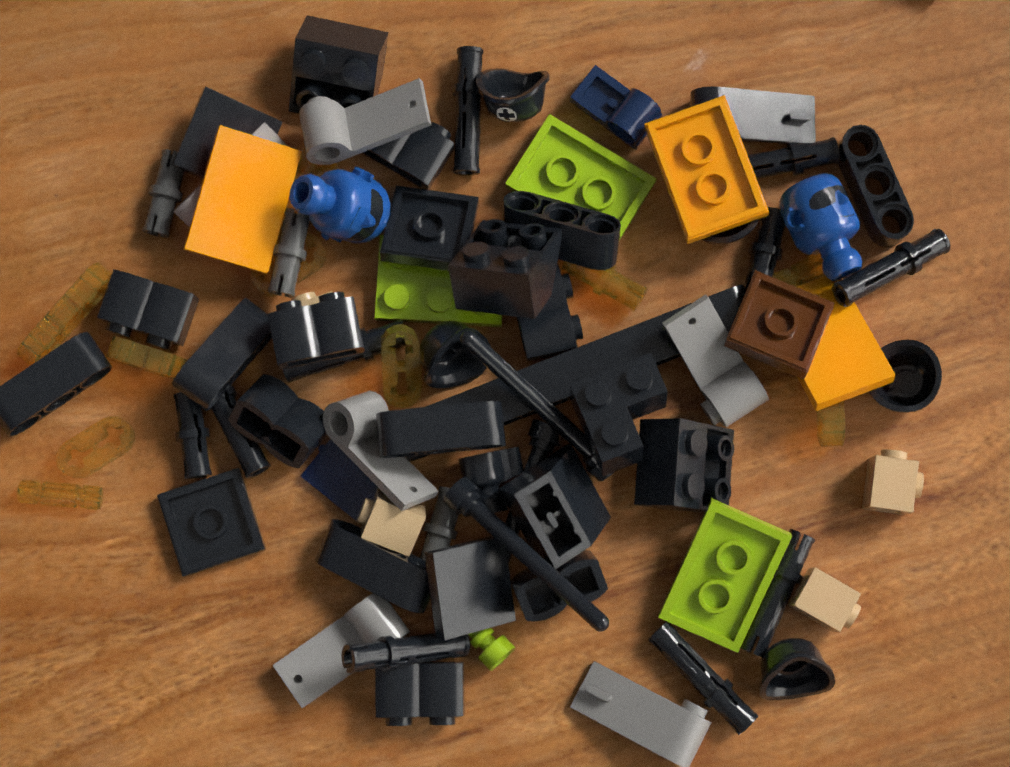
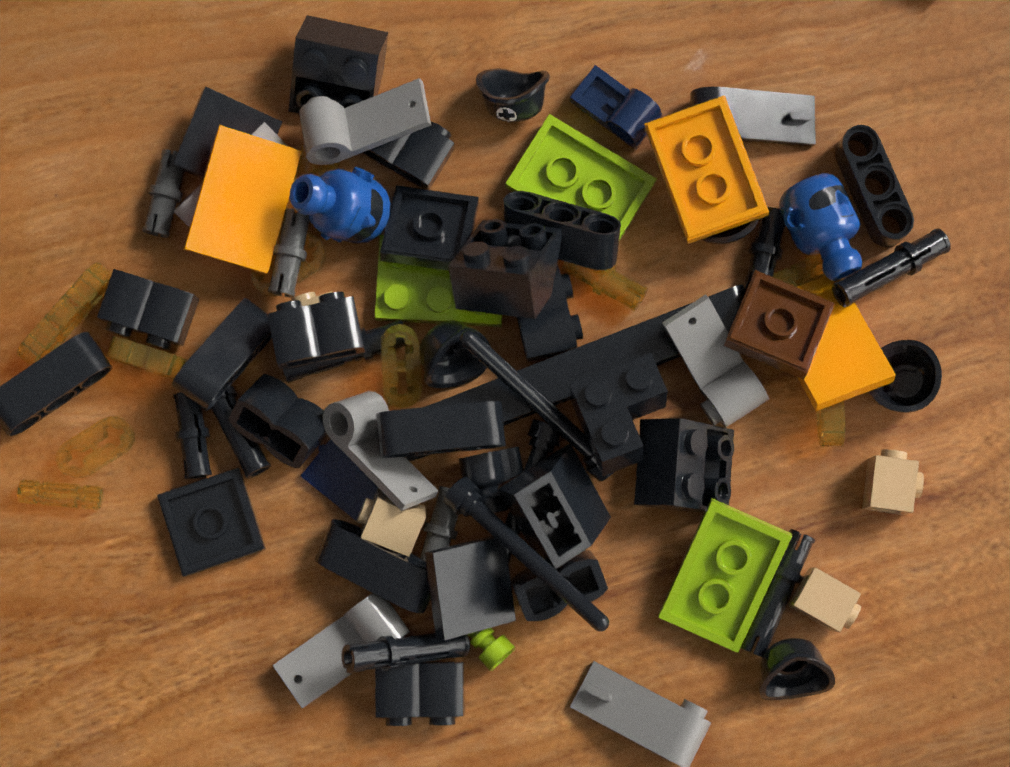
black pin [452,46,484,175] -> none
black pin [648,621,759,735] -> none
black pin [748,137,840,179] -> none

